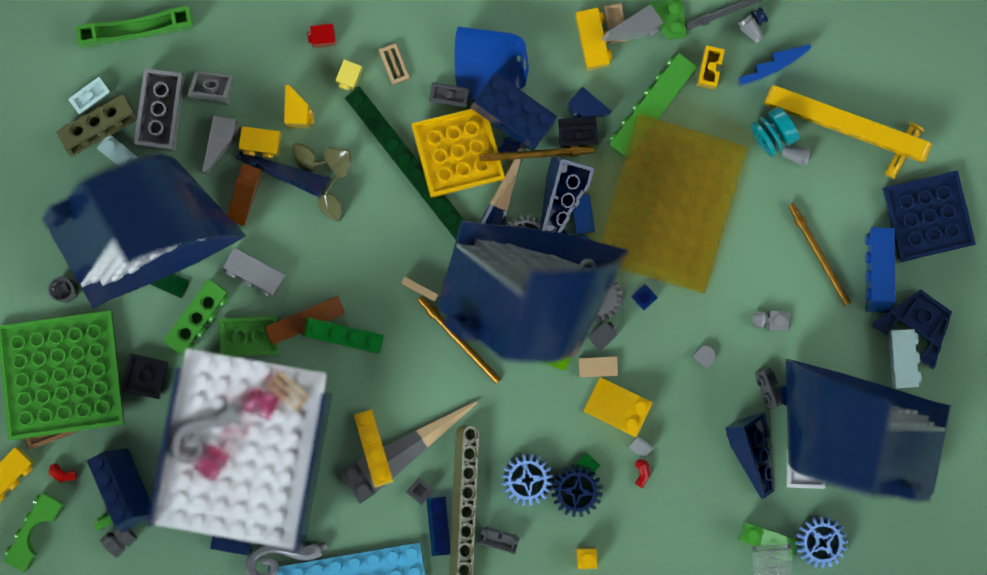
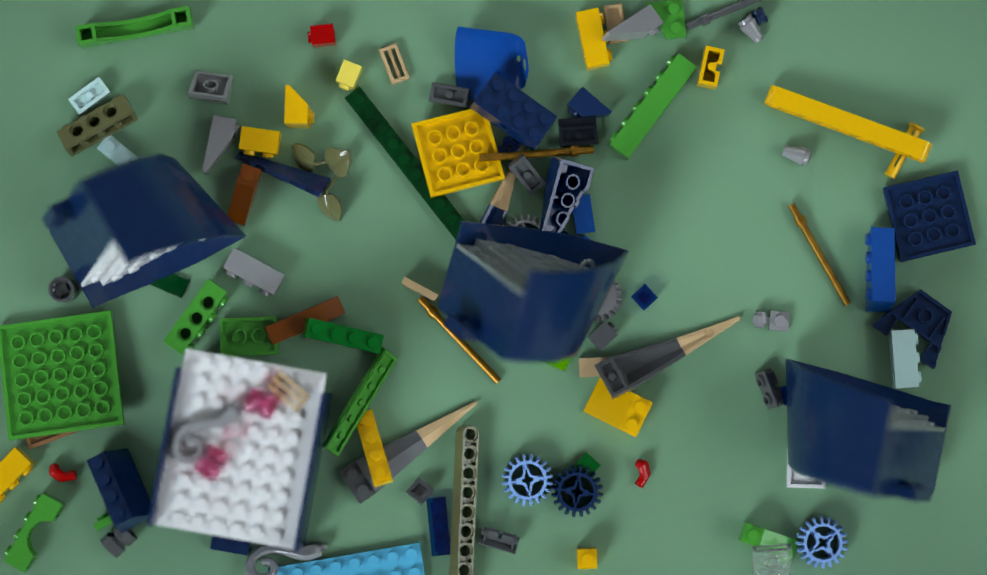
black plate [122,353,169,399] -> none
light grey brick [134,68,186,152] -> none
clear yellow plate [600,114,748,294] -> none
light grey slope [629,436,653,458] -> none
light grey tile [692,346,716,369] -> none
dark blue wedge [725,413,774,499] -> none
blue slope [738,44,811,87] -> none
teal wheel [750,106,800,157] -> none
none -> bright green tile [322,348,398,457]
none -> dark grey plate [508,154,546,195]
none -> dark grey plate [595,317,740,399]

